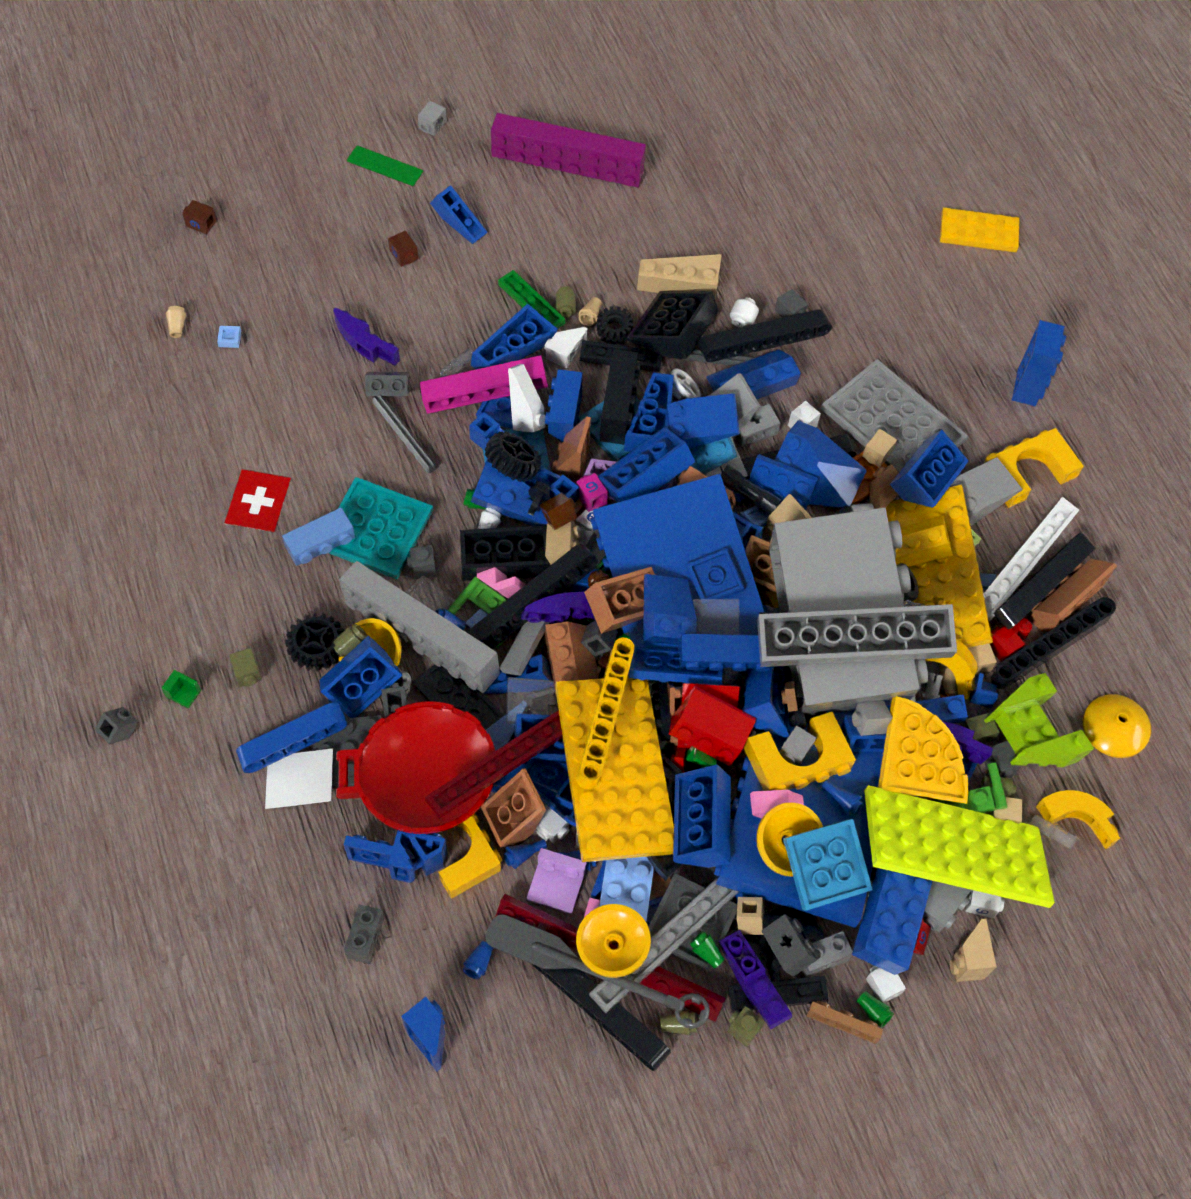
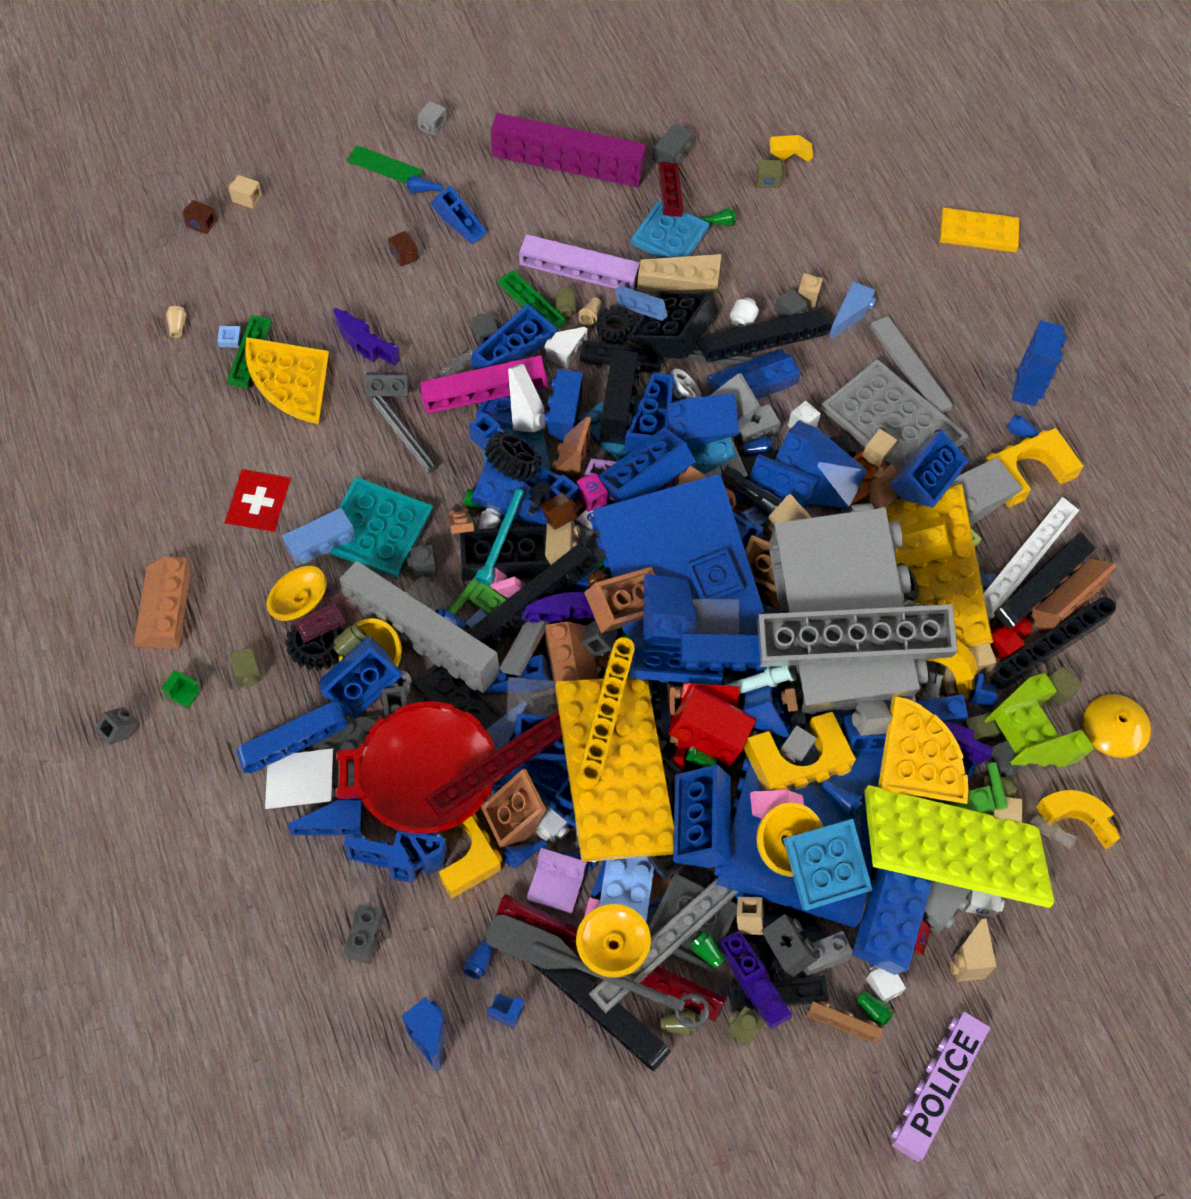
none -> nougat slope [134,557,191,649]
none -> green plate [227,315,272,389]
none -> tan brick [229,175,262,209]
none -> yellow plate [245,337,329,424]
none -> yellow dish [266,566,327,621]
none -> blue slope [288,798,363,836]
none -> clear pink plate [294,602,345,643]
none -> blue cone [406,174,443,194]
none -> nougat hinge [448,507,474,534]
none -> dark grey brick [472,312,500,346]
none -> teal piece [475,488,524,586]
none -> blue panel [487,994,524,1029]
none -> lavender brick [519,234,640,290]
none -> medium blue plate [615,286,667,321]
none -> dark azure plate [630,200,710,258]
none -> dark grey brick [653,123,694,165]
none -> dark red plate [658,162,683,217]
none -> green cone [700,207,736,226]
none -> light aqua pin [725,666,796,694]
none -> blue cone [742,436,773,456]
none -> olive brick [756,160,785,188]
none -> yellow slope [770,135,813,162]
none -> tan brick [798,273,823,308]
none -> medium blue slope [829,282,876,339]
none -> light grey tile [870,316,953,413]
none -> lavender brick [891,1012,991,1162]
none -> blue cone [1006,415,1039,439]
none -> olive brick [1047,666,1082,707]

